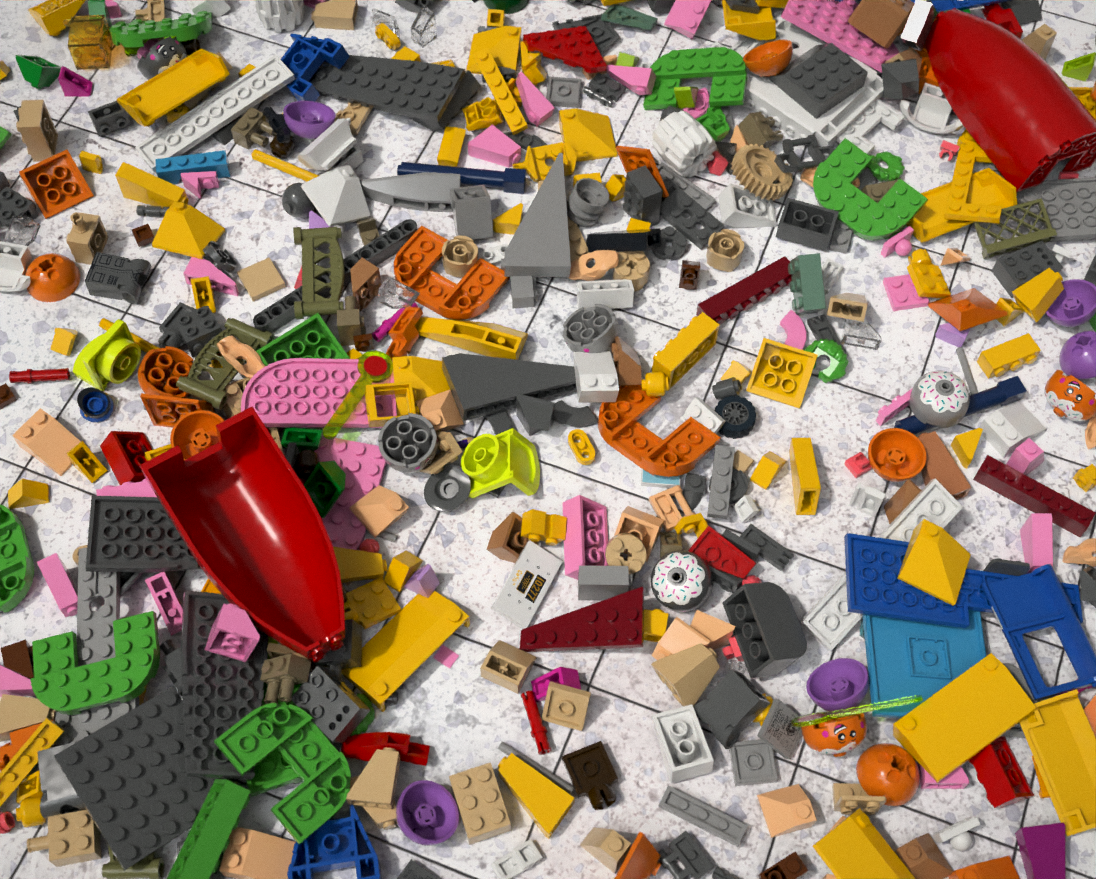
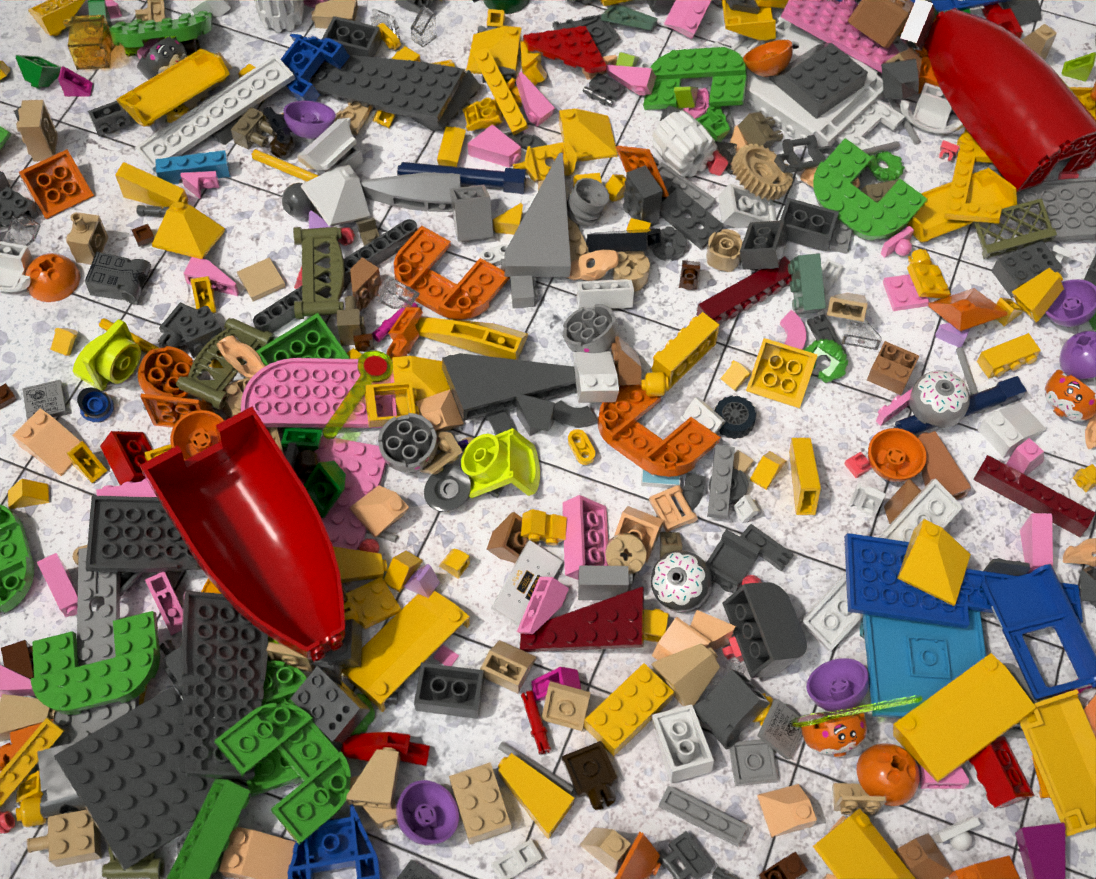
red pin [9,368,70,384] -> none
yellow tile [79,151,103,174] -> none
dark grey plate [203,241,237,273] -> none
bright pink slope [205,604,260,662] -> none
dark tan brick [260,653,311,704] -> none
tan brick [442,236,479,277] -> none
light grey tile [546,76,582,108] -> none
yellow bracket [674,513,708,538] -> none
red wing [688,525,756,579] -> none
dark grey brick [712,377,742,400] -> none
light nougat slope [940,248,971,266] -> none
yellow slope [951,428,983,469] -> none
none -> light grey tile [22,380,67,420]
none -> dark grey brick [322,16,382,57]
none -> coral plate [338,227,355,246]
none -> yellow slope [372,110,396,128]
none -> dark grey brick [414,662,484,719]
none -> yellow brick [439,549,470,579]
none -> bright pink slope [517,577,569,634]
none -> yellow brick [584,663,674,757]
none -> dark grey brick [740,220,788,270]
none -> light grey bar [862,141,900,155]
none -> medium nougat slope [867,341,919,395]
none -> light grey bar [887,98,921,144]

